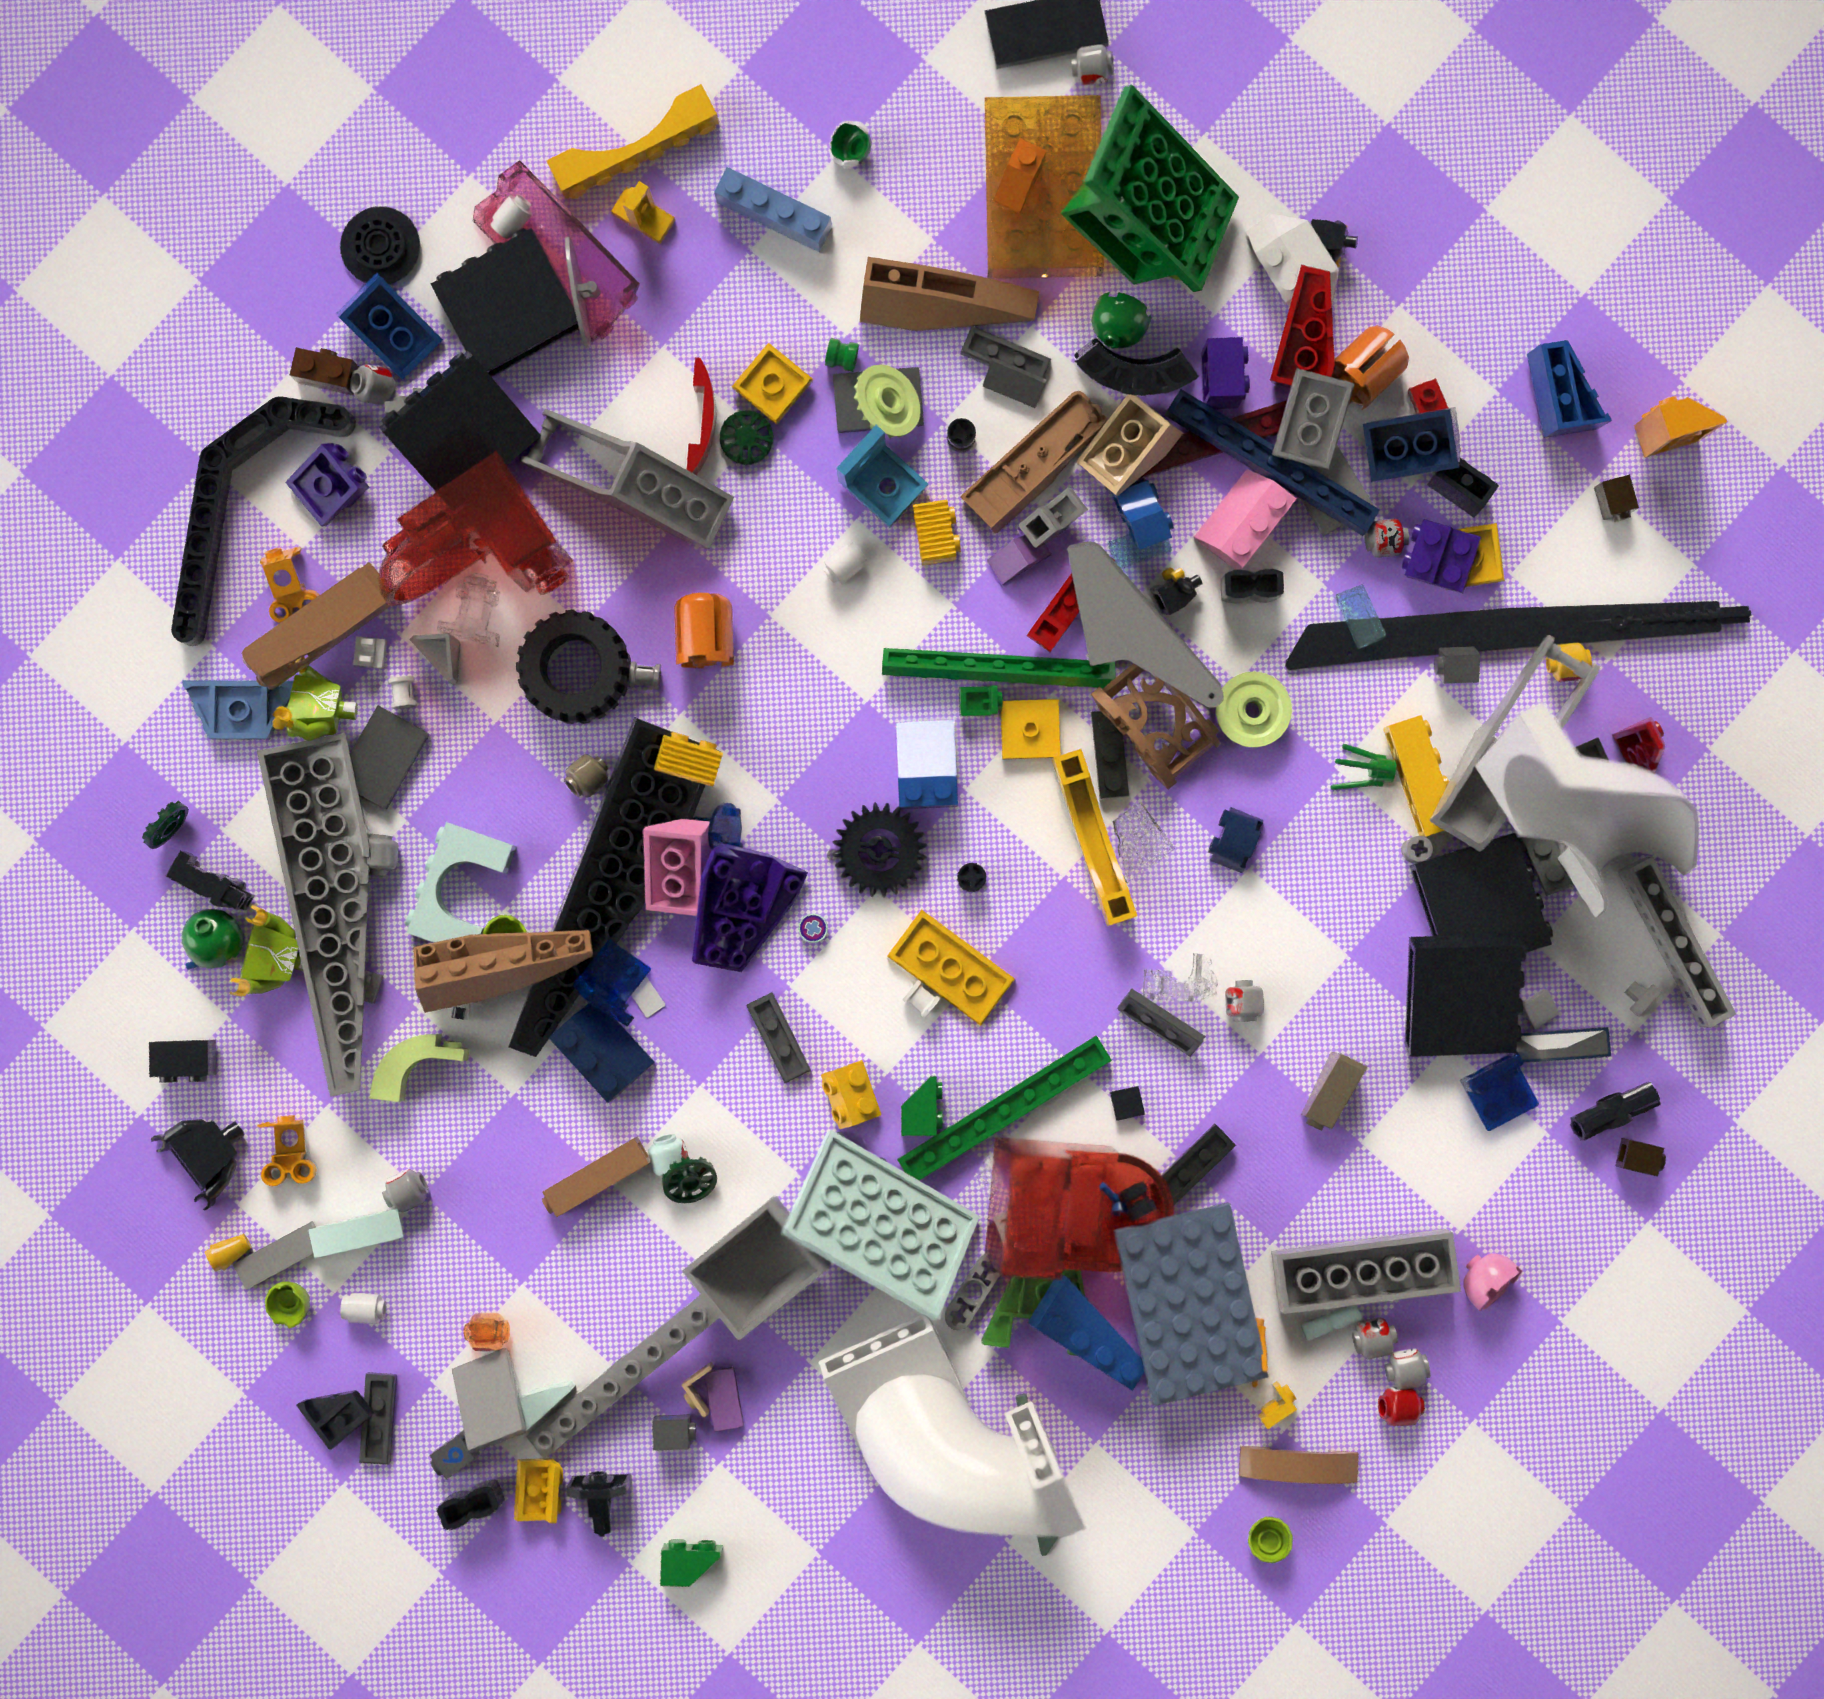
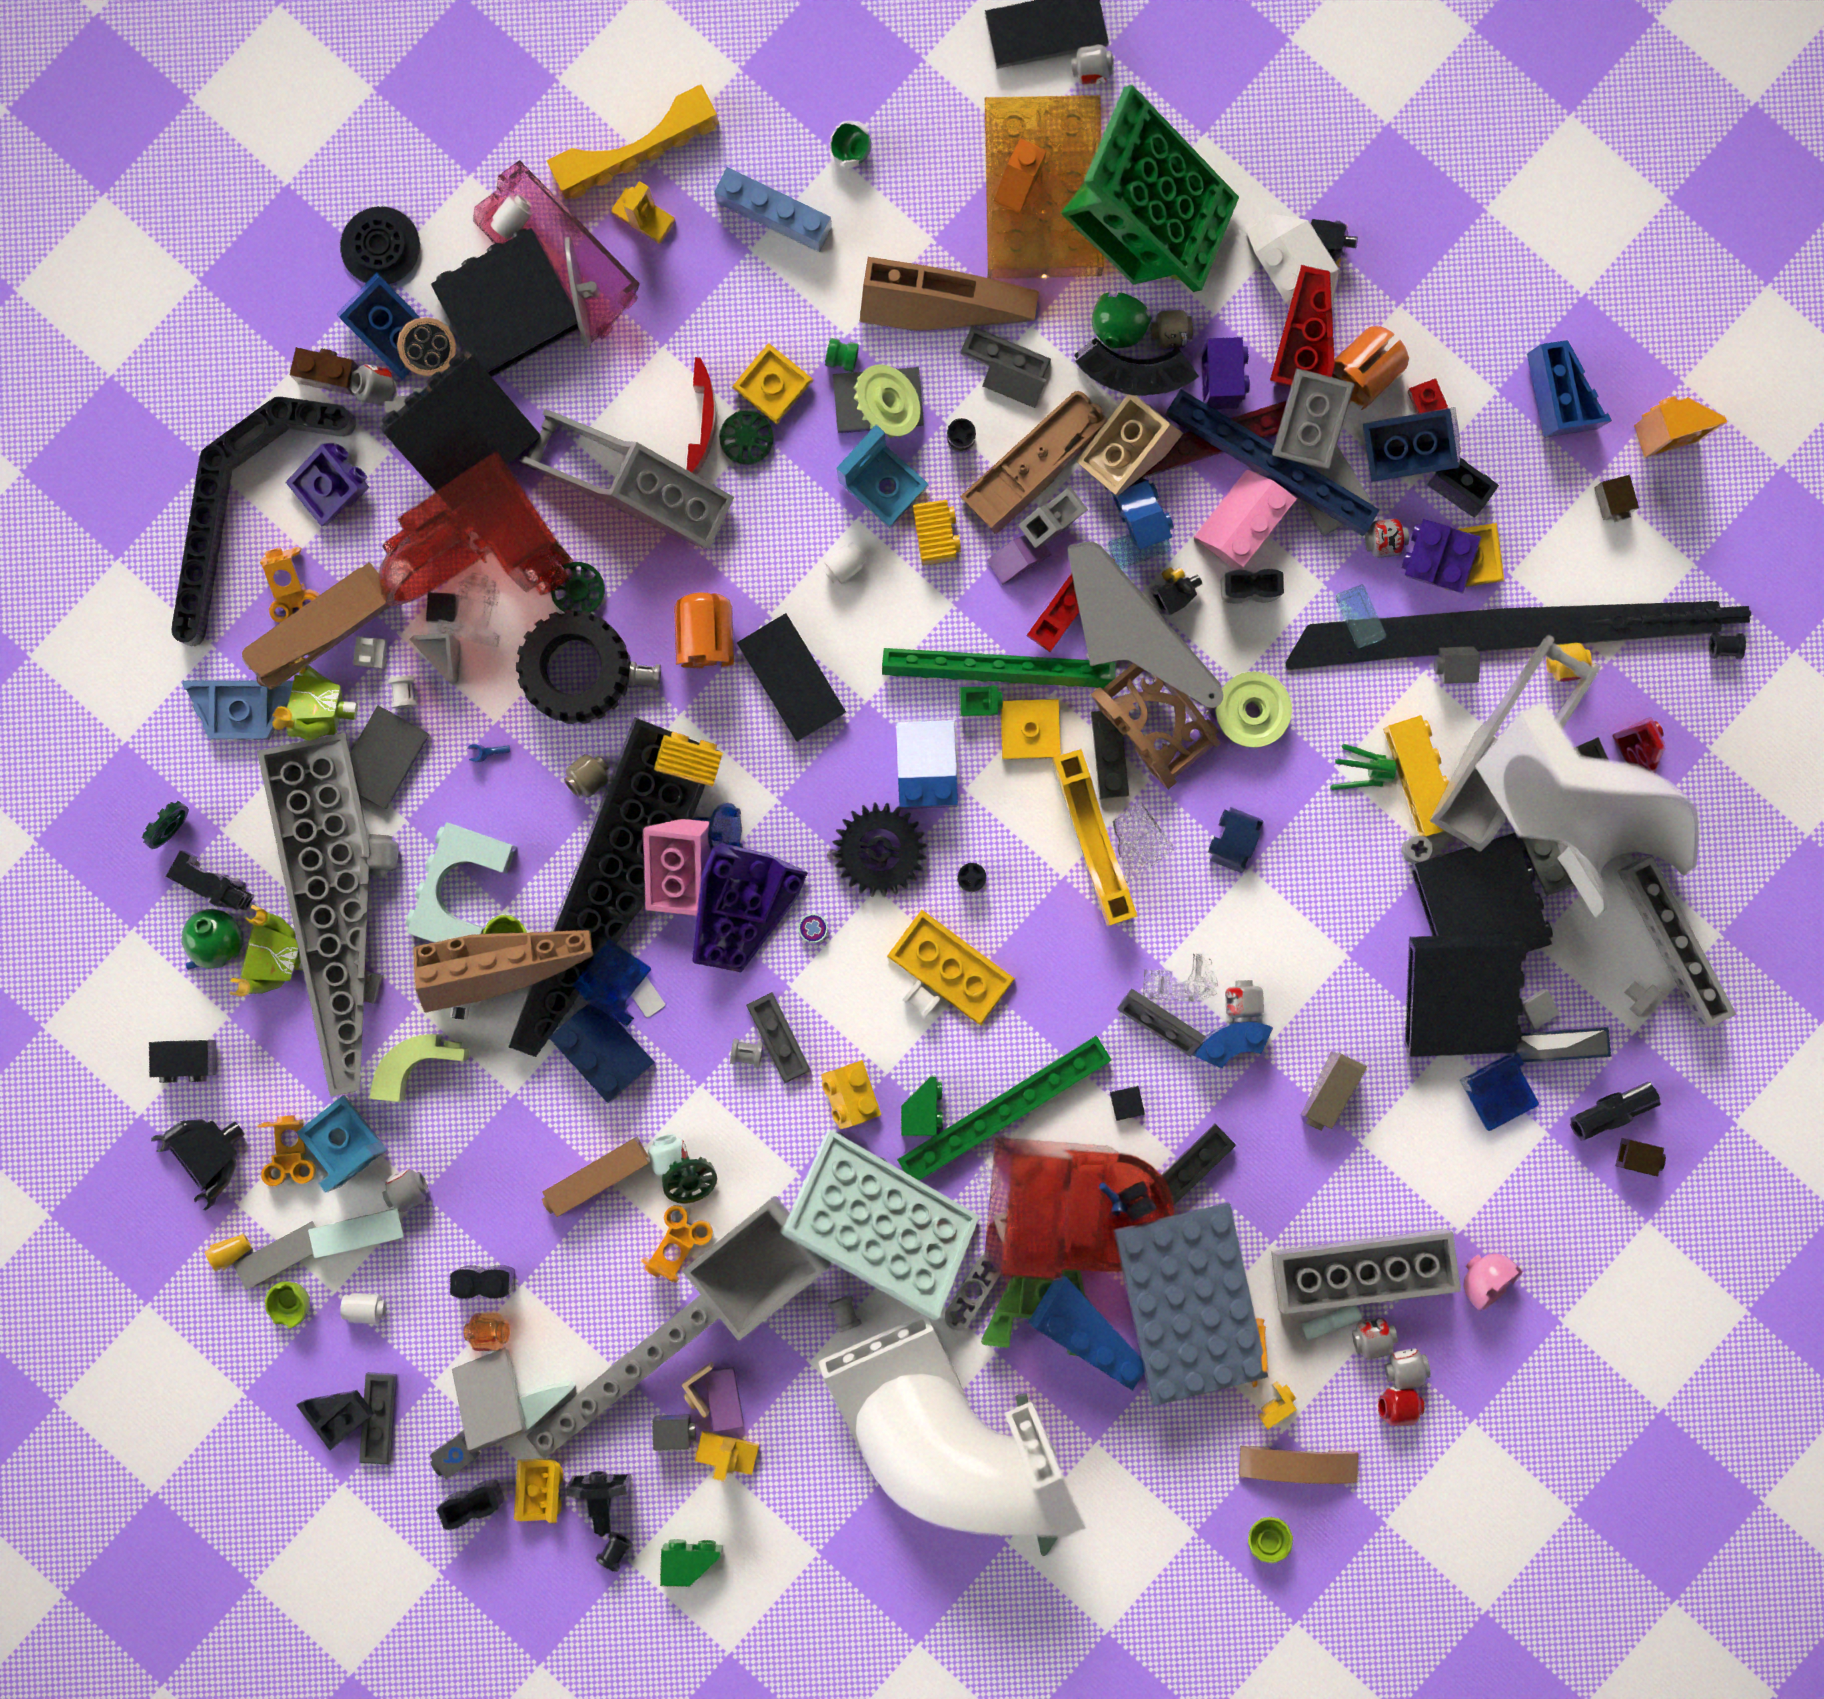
none -> dark azure bracket [296,1095,388,1193]
none -> tile [397,317,456,376]
none -> black tile [426,592,458,624]
none -> black brick [450,1265,515,1299]
none -> blue hand [467,744,511,762]
none -> dark green wheel [550,562,605,613]
none -> black bush [596,1531,633,1572]
none -> light orange piece [641,1205,713,1283]
none -> yellow bracket [695,1430,759,1482]
none -> light grey bush [730,1038,763,1068]
none -> black tile [736,613,846,742]
none -> light grey bush [827,1295,862,1333]
none -> dark tan head [1150,309,1193,349]
none -> blue brick [1192,1022,1274,1069]
none -> black bush [1709,633,1746,659]

